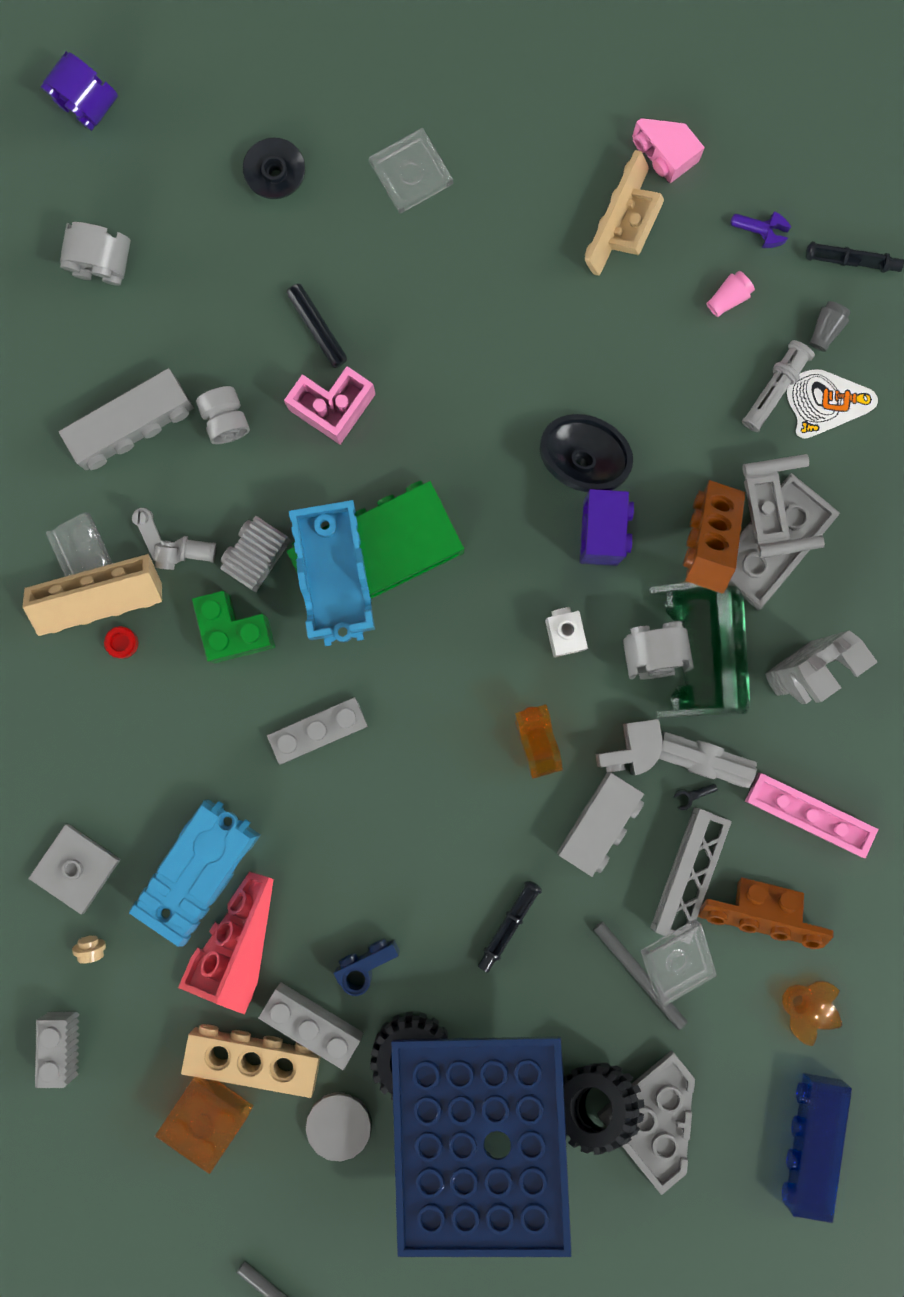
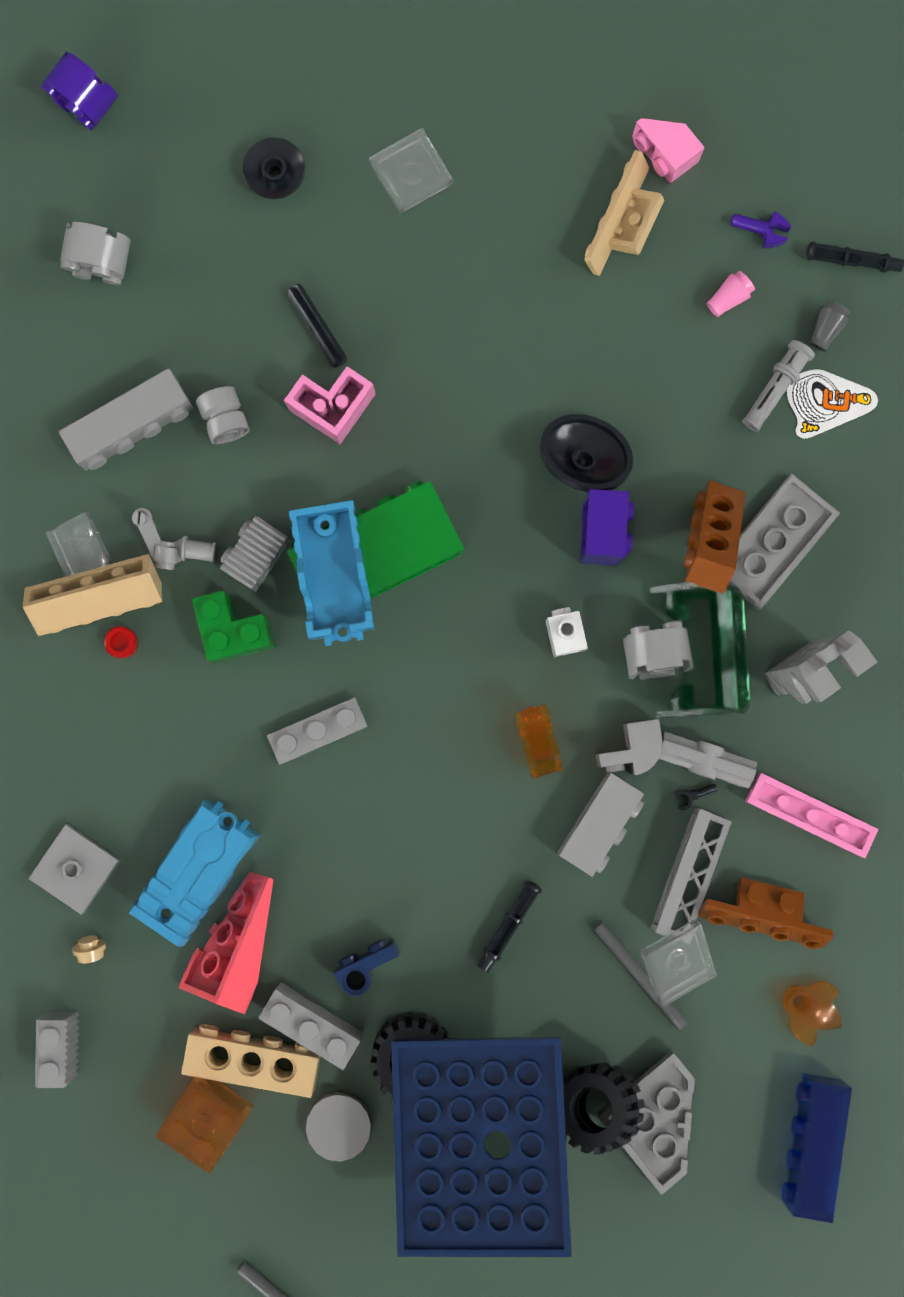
light grey plate [743,454,825,558] -> none

